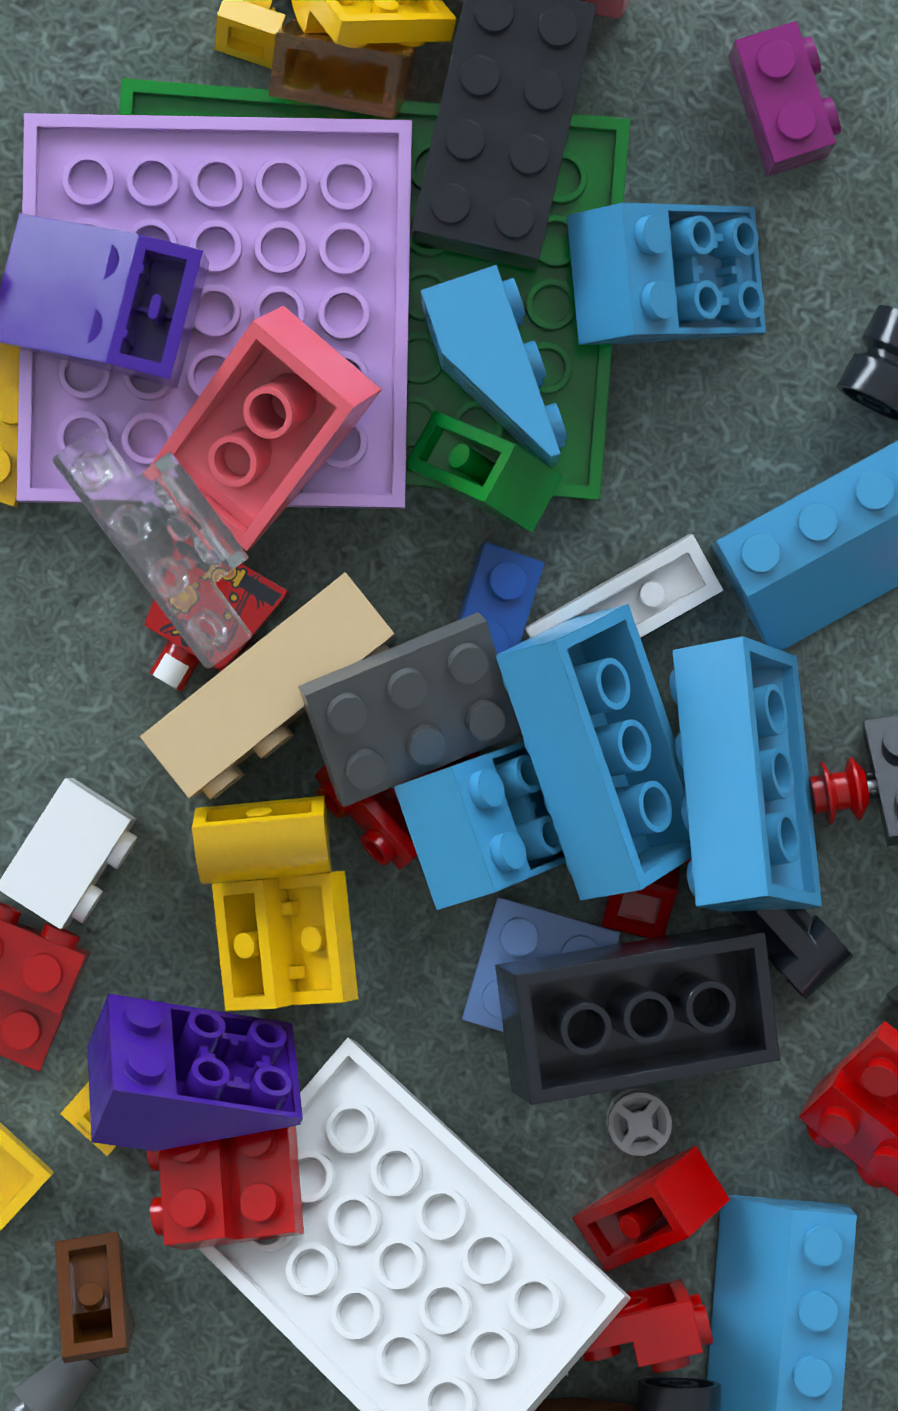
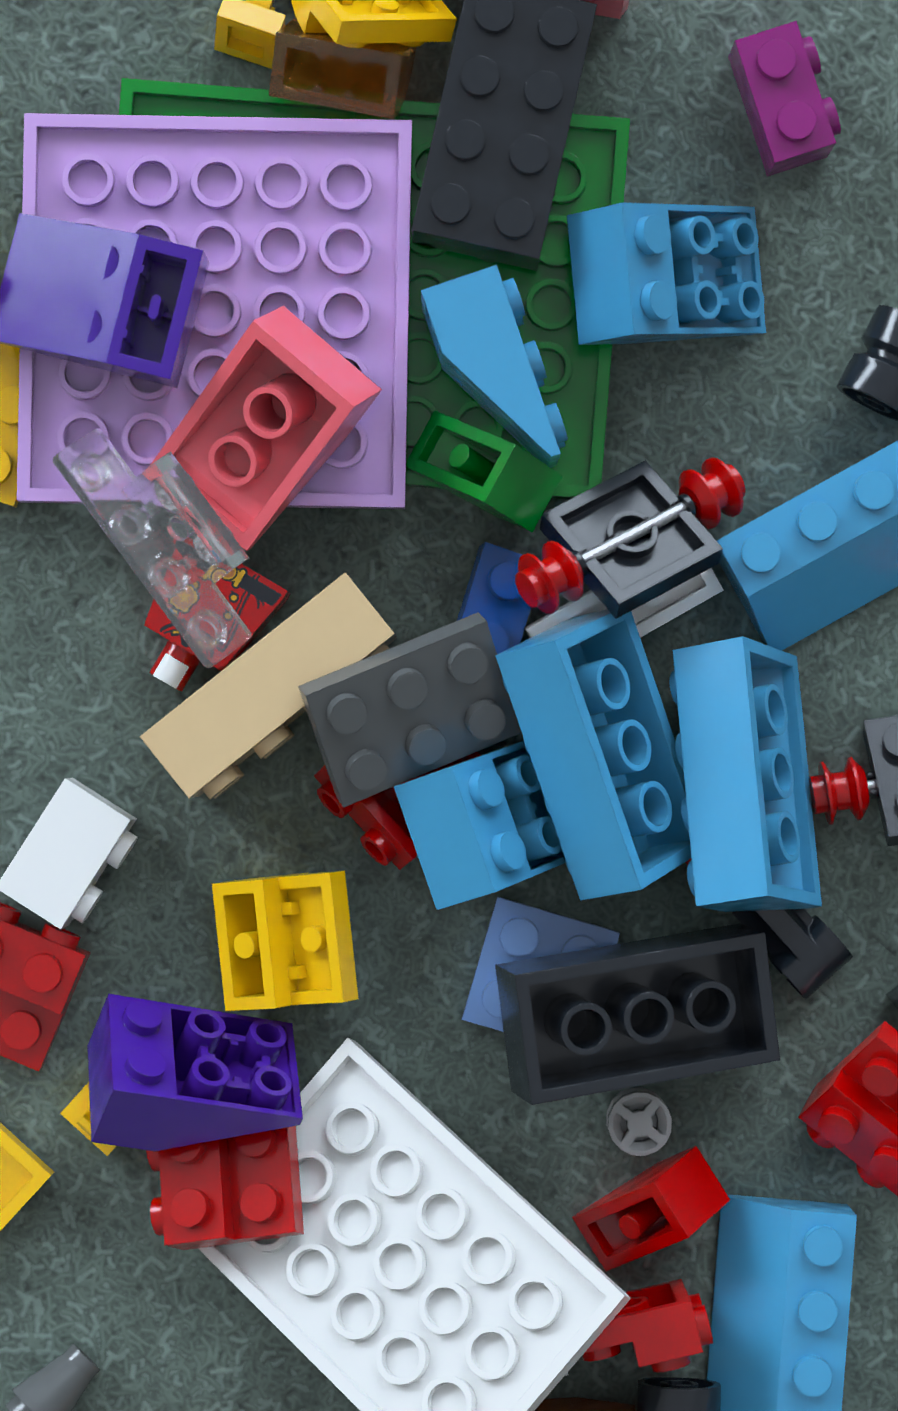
reddish brown slope [55,1231,135,1363] -> none
yellow brick [192,796,332,885] -> none
red slope [601,867,680,938] -> none
none -> plate [515,457,746,619]

